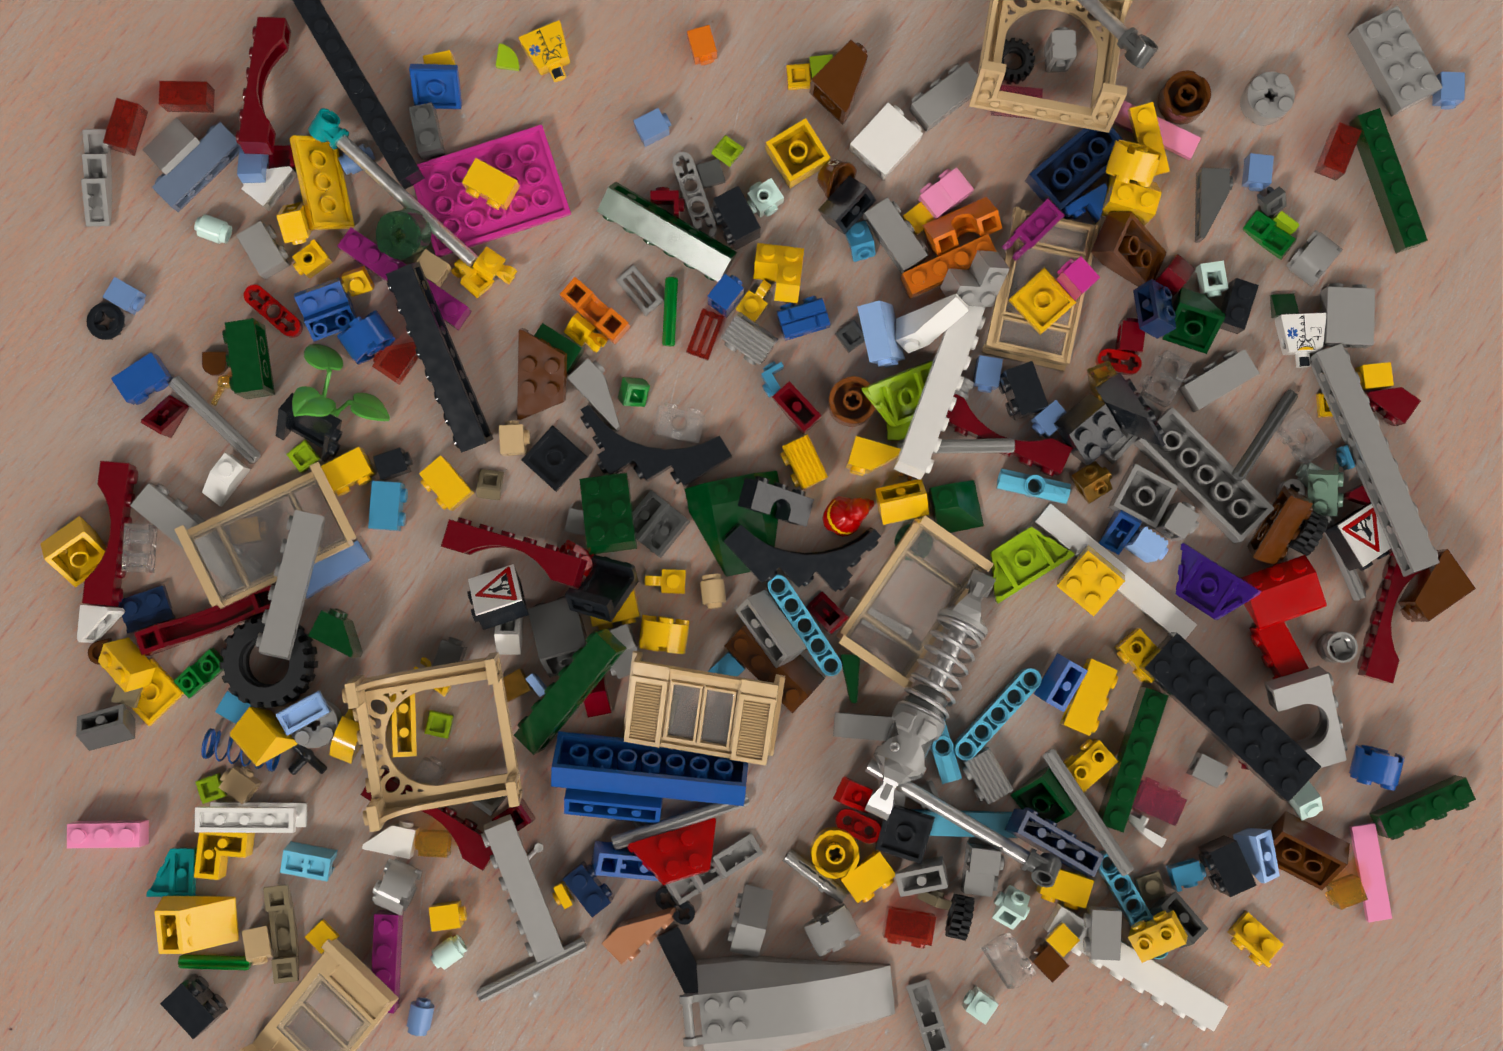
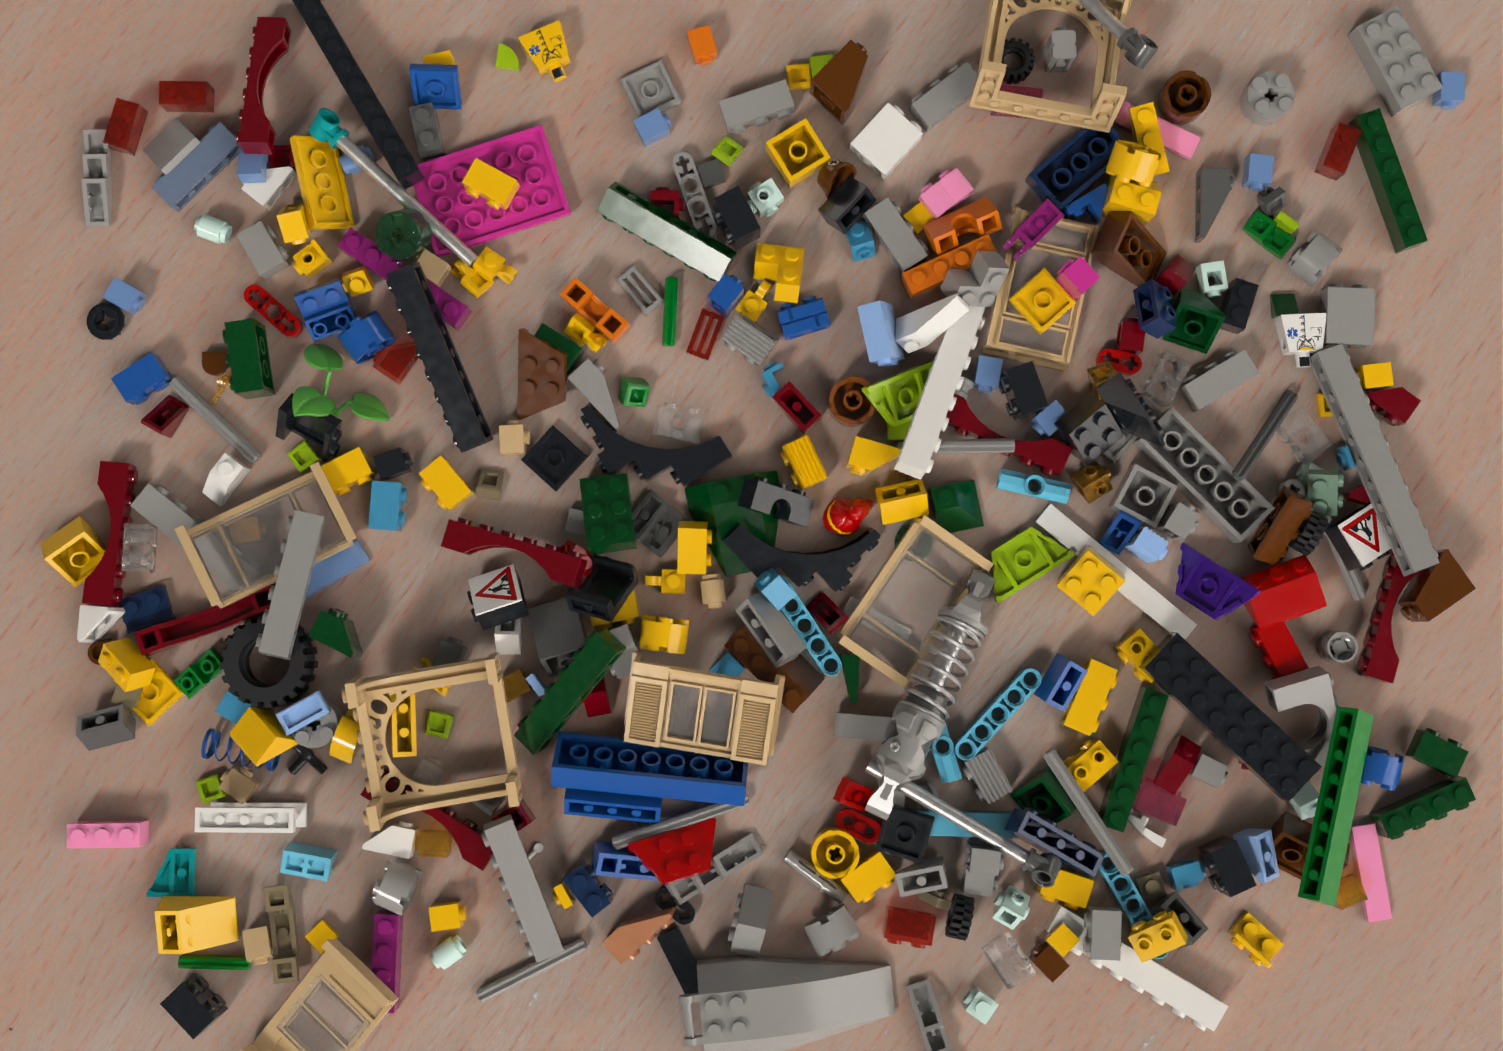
yellow brick [194,832,255,880] -> none
medium blue brick [406,998,435,1036] -> none
dark grey tile [835,320,865,353] -> none
none -> light grey tile [619,59,682,118]
none -> yellow brick [677,521,712,574]
none -> light grey brick [719,79,795,134]
none -> dark azure brick [754,568,796,611]
none -> dark red slope [1153,735,1202,795]
none -> green brick [1298,706,1374,907]
none -> dark green brick [1405,728,1468,778]

